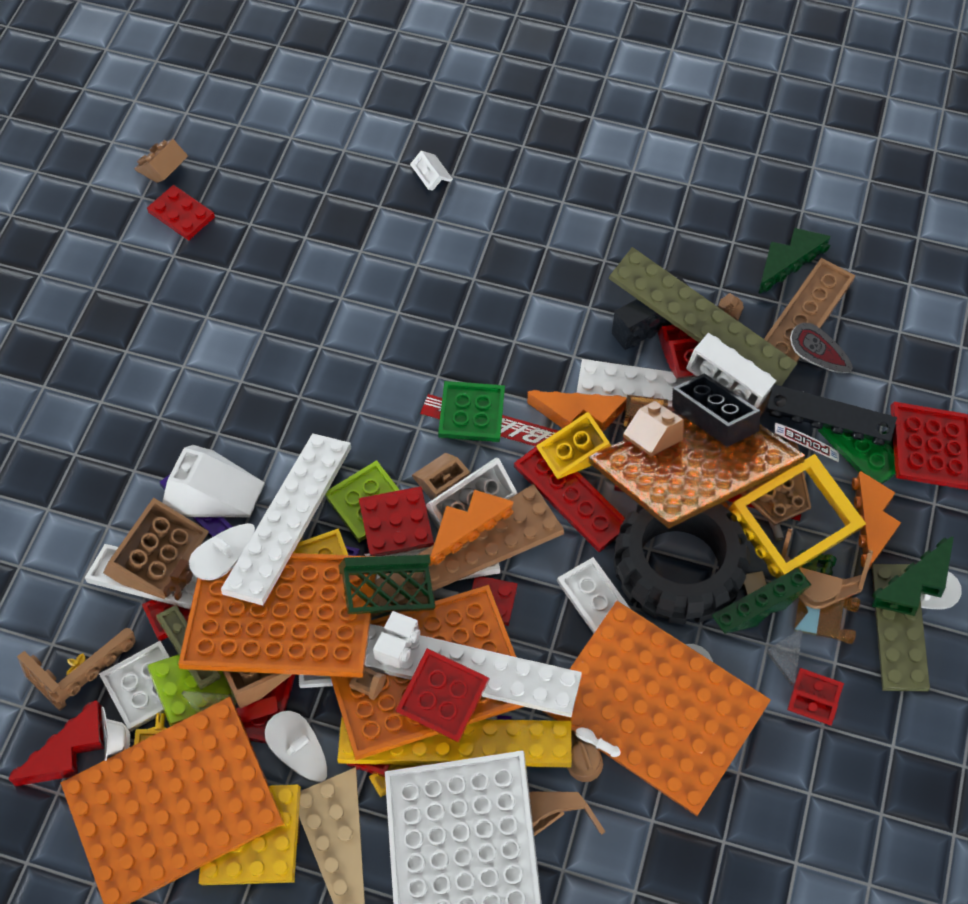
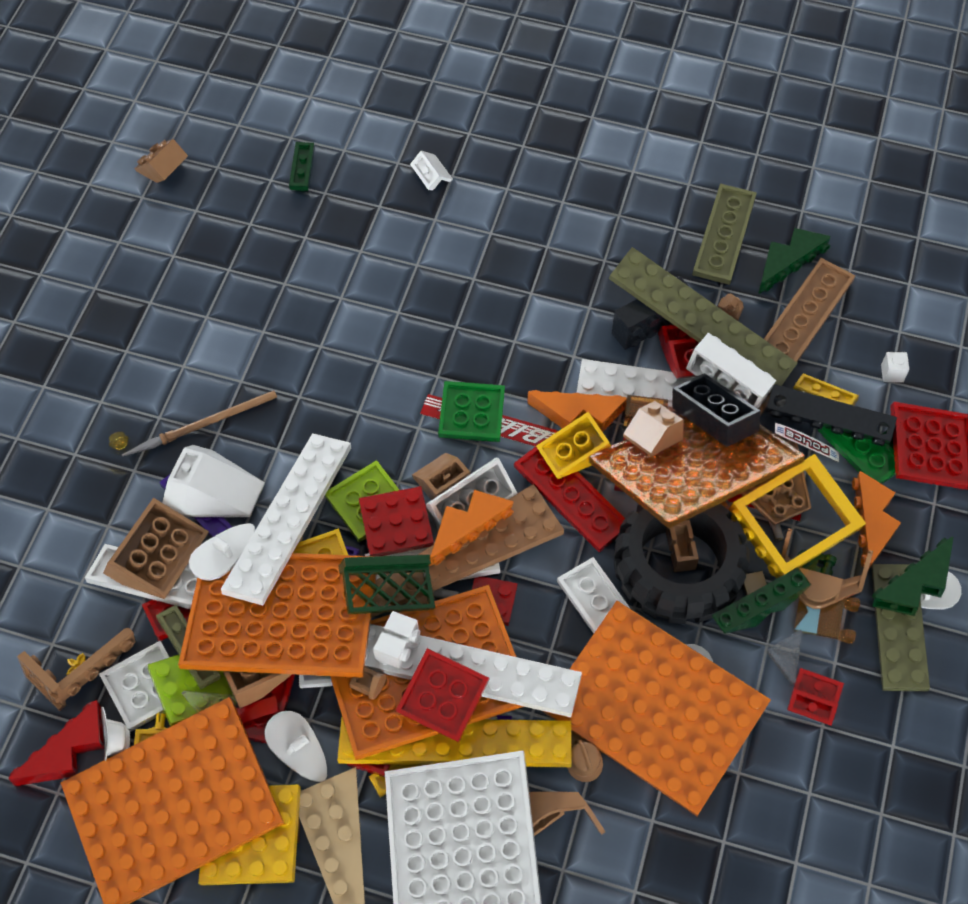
red plate [147,185,215,241] -> none
reddish brown plate [163,559,193,601] -> none
white piece [575,727,621,757] -> none
shield [790,323,853,373] -> none
none -> clear yellow plate [109,432,129,450]
none -> medium nougat piece [122,390,277,456]
none -> dark green plate [289,142,315,191]
none -> medium nougat piece [666,520,699,573]
none -> olive plate [692,184,757,285]
none -> yellow tile [793,373,859,406]
none -> white brick [881,352,909,382]

